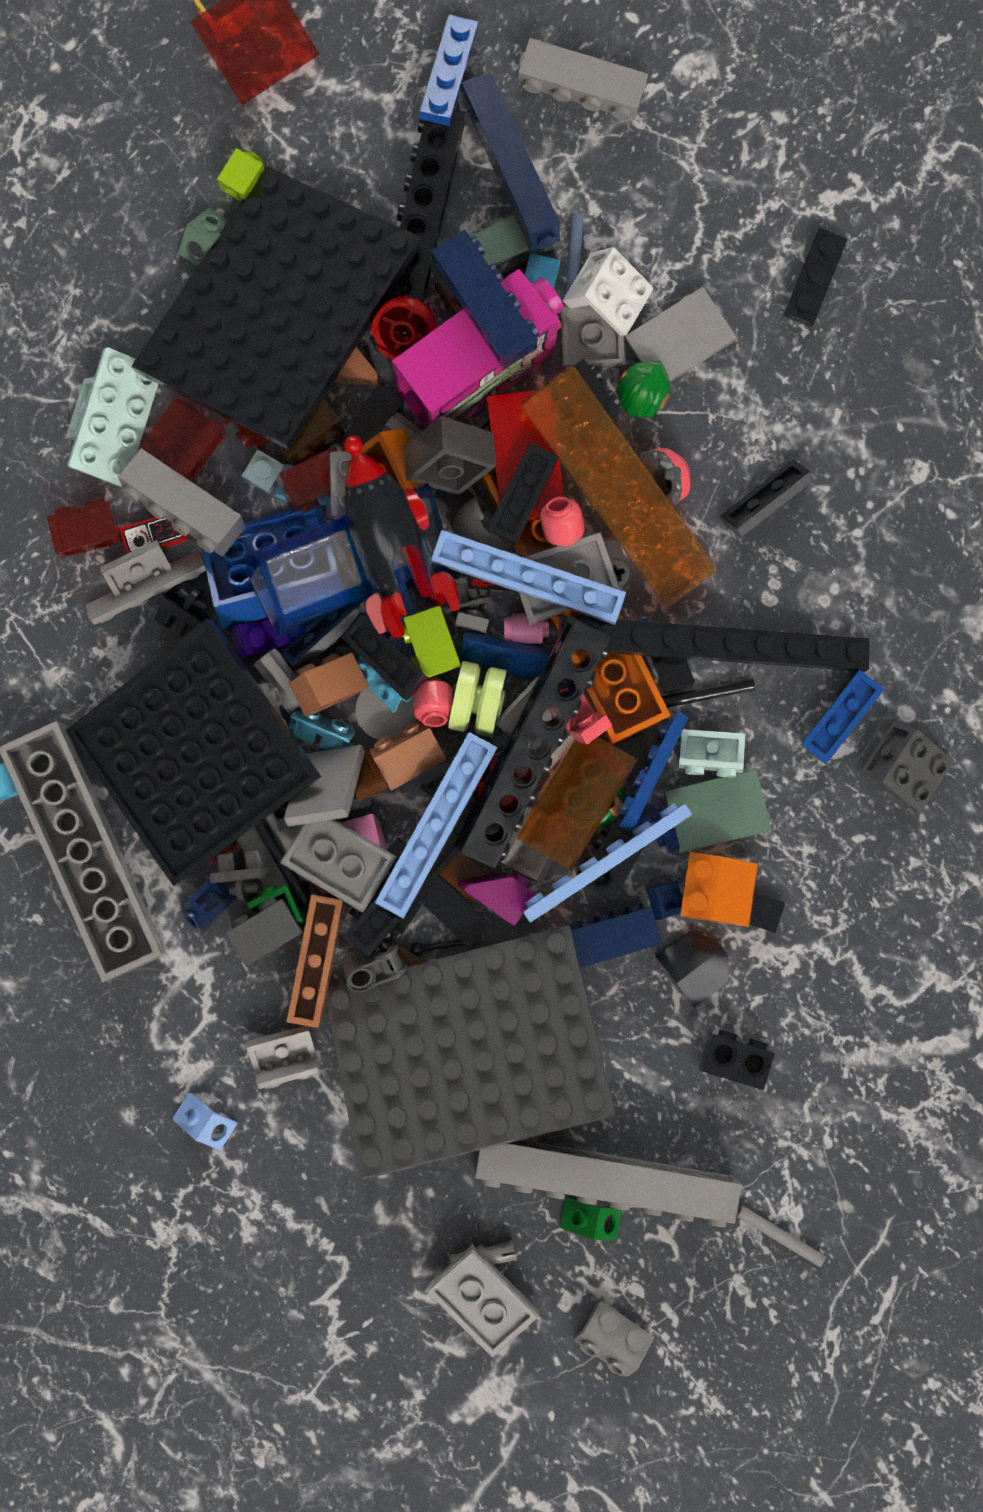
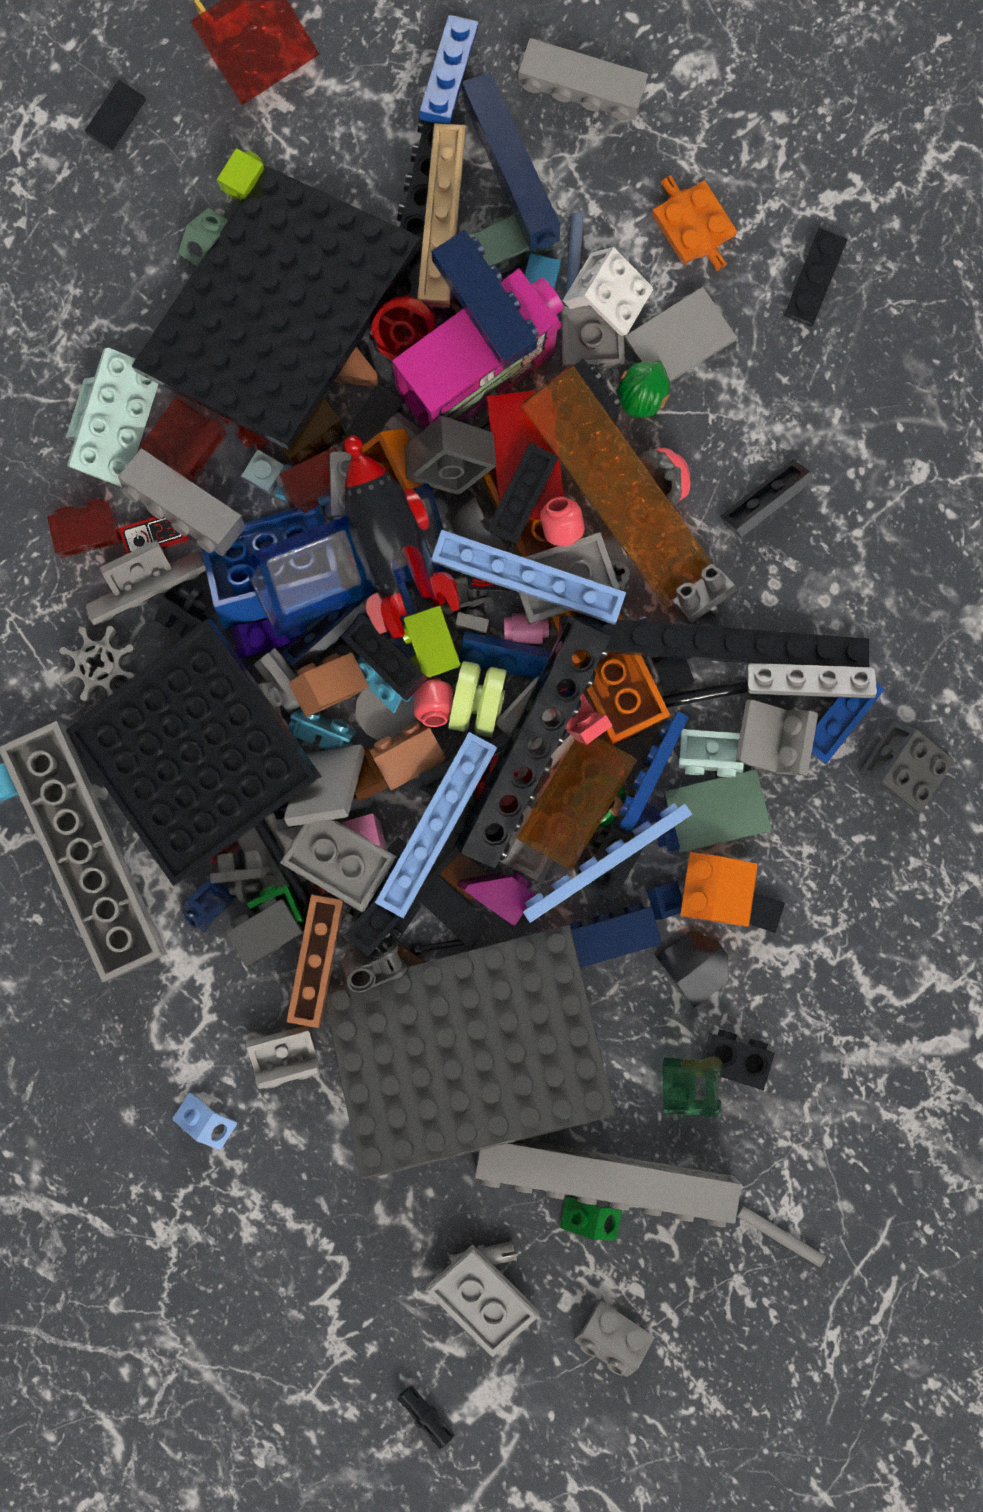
none -> light grey gear [59,626,136,702]
none -> black tile [85,80,146,151]
none -> black pin [397,1385,455,1449]
none -> tan tile [417,123,466,308]
none -> orange plate [651,175,737,271]
none -> clear green plate [662,1057,722,1117]
none -> flat silver hips [672,564,737,623]
none -> light grey bracket [736,699,818,776]
none -> light grey bracket [747,663,877,698]

